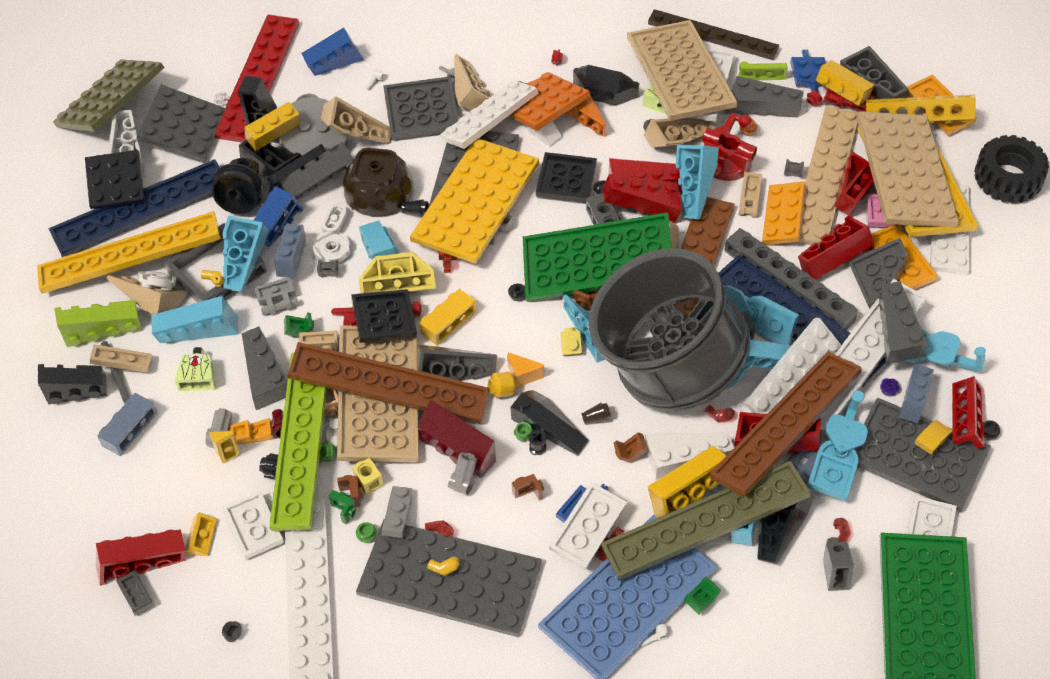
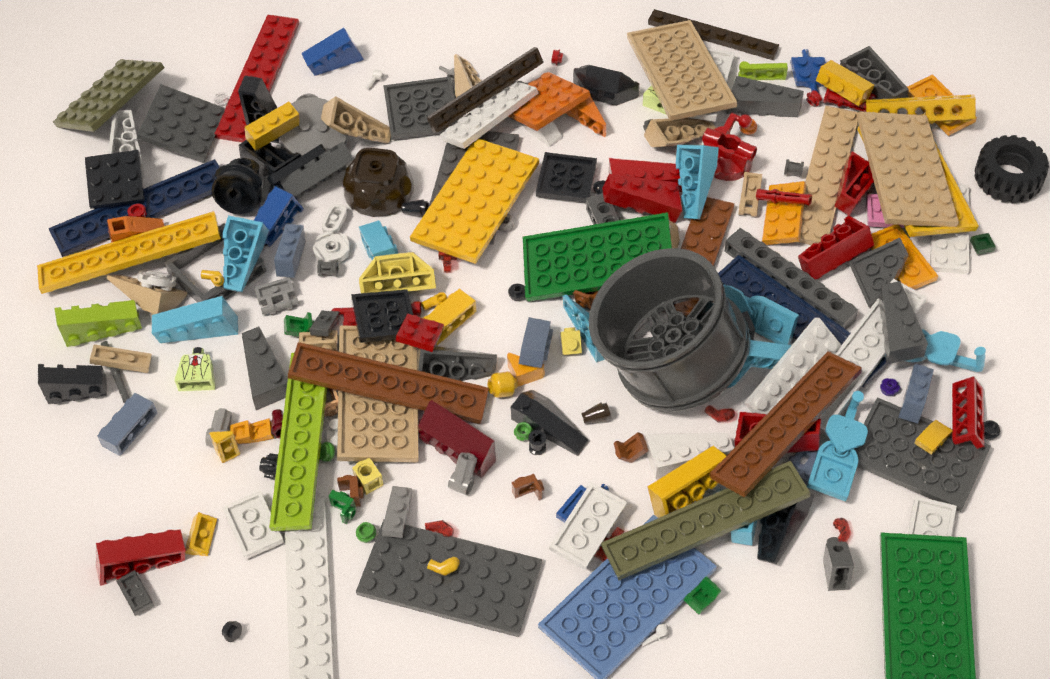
none -> orange slope [107,216,164,242]
none -> red tile [127,204,147,218]
none -> dark grey plate [310,310,340,337]
none -> red plate [396,314,444,352]
none -> yellow arm [421,292,448,311]
none -> dark brown plate [426,47,544,133]
none -> sand blue brick [519,317,553,368]
none -> red pin [756,188,812,206]
none -> dark green plate [970,233,996,255]

